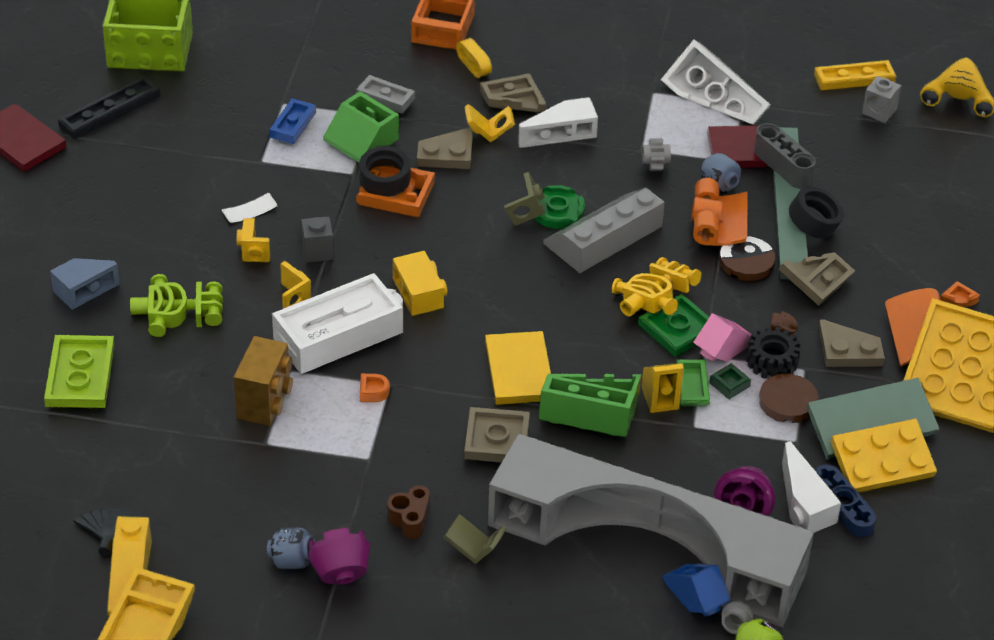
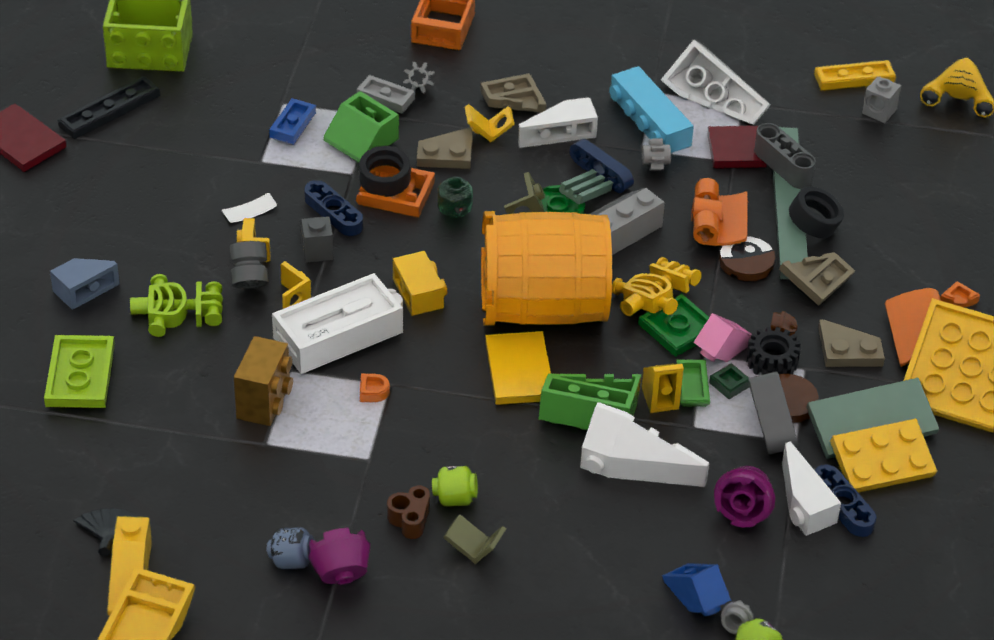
yellow beam [456,38,492,78] -> none
dark tan plate [464,407,530,462] -> none
light grey arch [488,434,814,627] -> none
sand blue head [701,153,741,193] -> none
none -> dark grey wheel [229,241,269,288]
none -> dark blue beam [304,180,363,236]
none -> light grey gear [403,61,435,93]
none -> lime head [432,466,478,506]
none -> clear green head [437,177,473,218]
none -> light orange piece [481,211,612,326]
none -> sand green tile [559,169,613,204]
none -> dark blue beam [570,139,634,193]
none -> white wedge [580,402,709,487]
none -> medium azure brick [609,66,694,153]
none -> dark grey beam [748,371,798,455]

